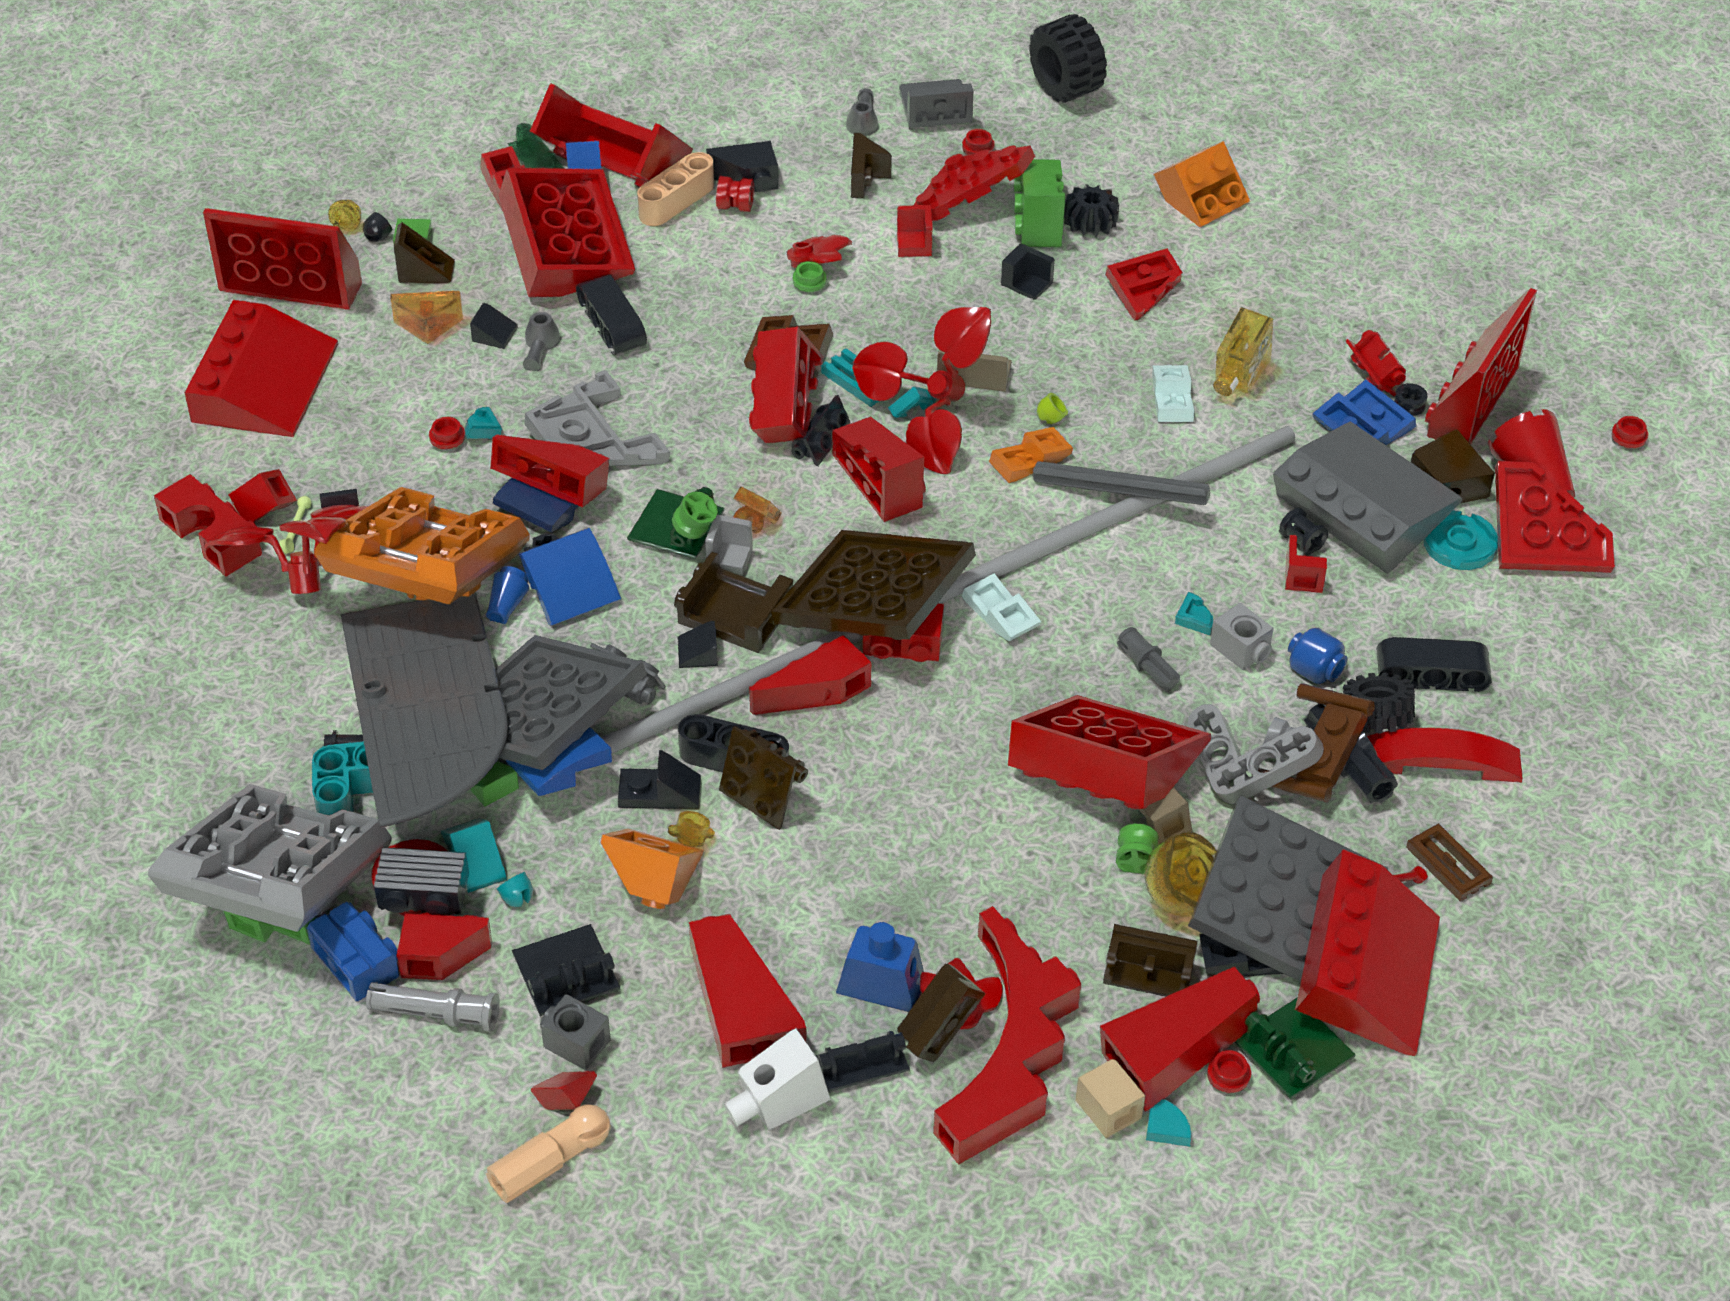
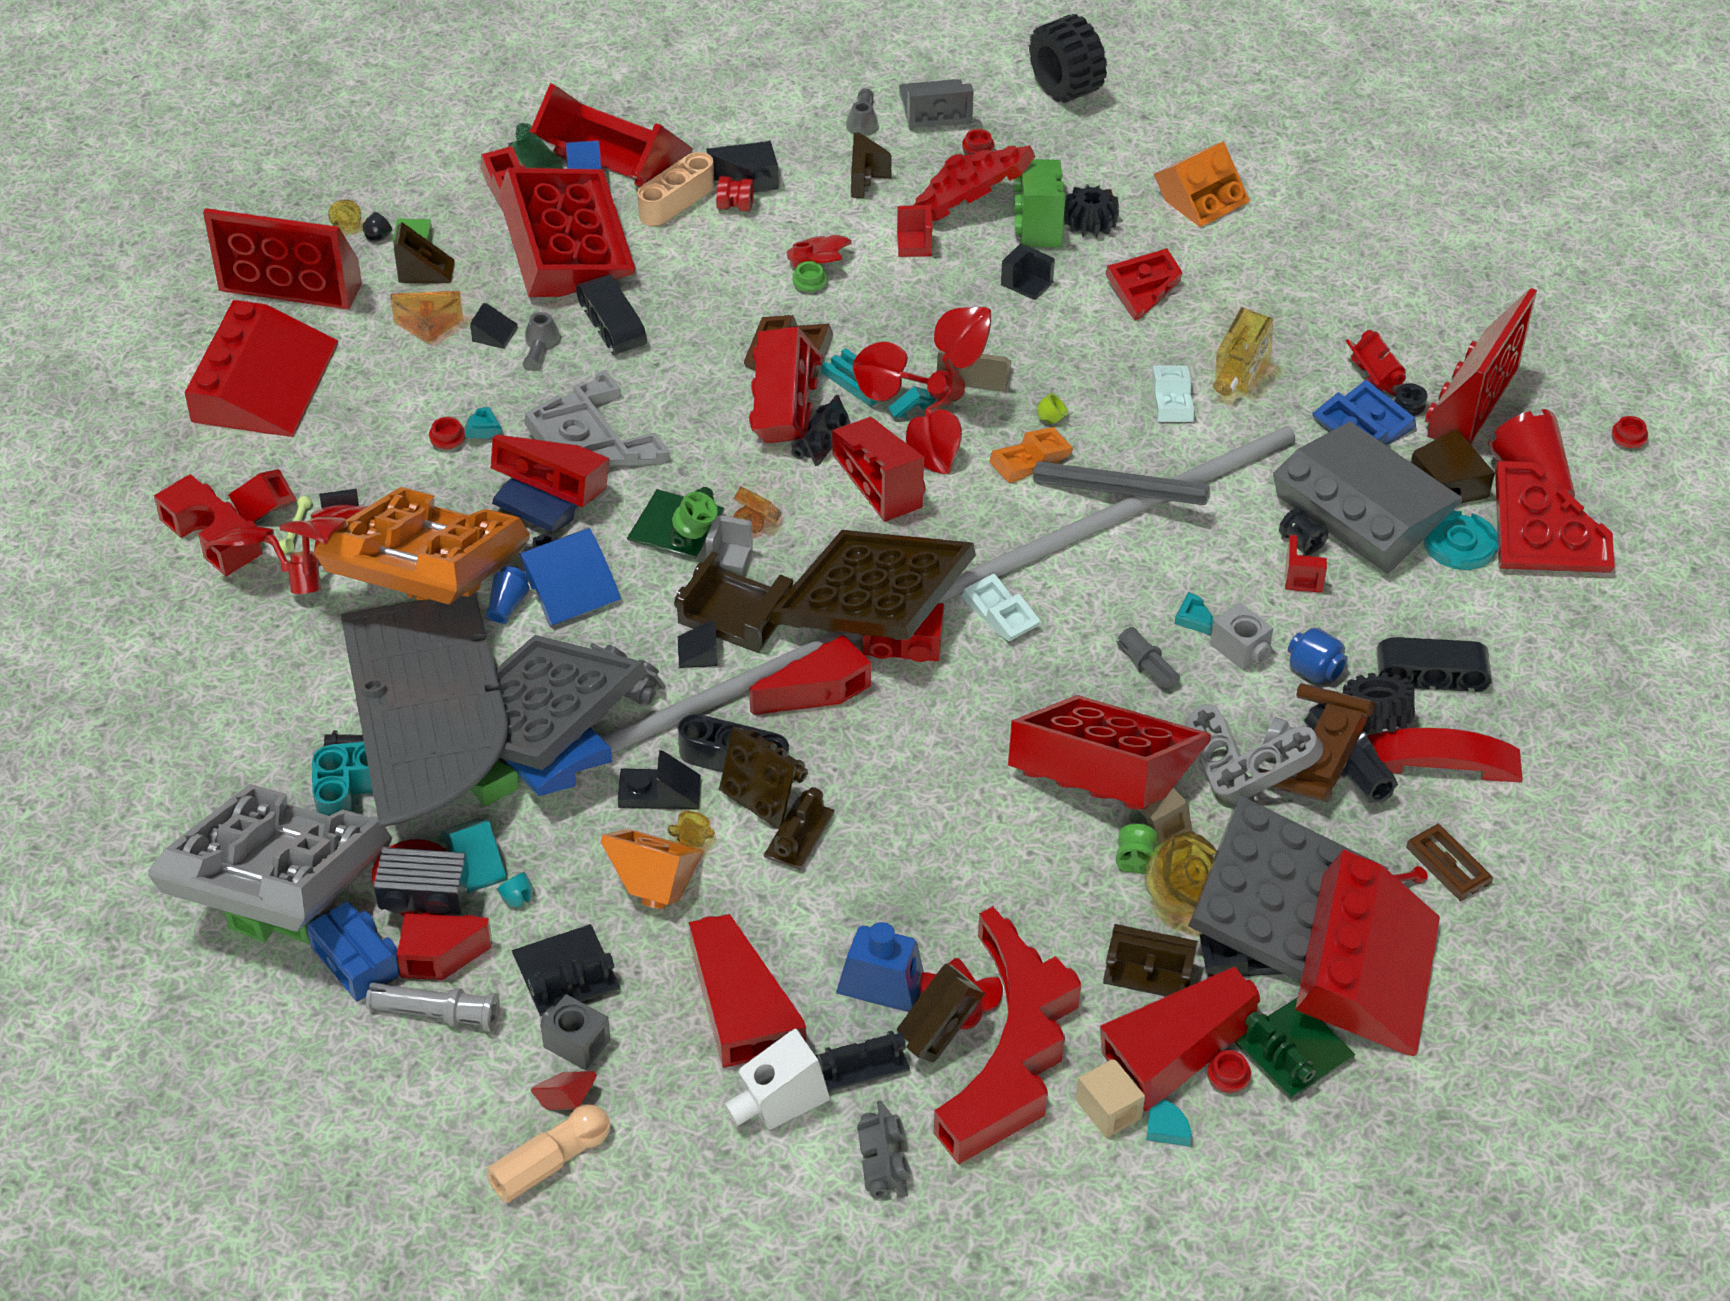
none -> dark brown hinge [764,787,835,870]
none -> dark grey hinge [857,1100,911,1198]

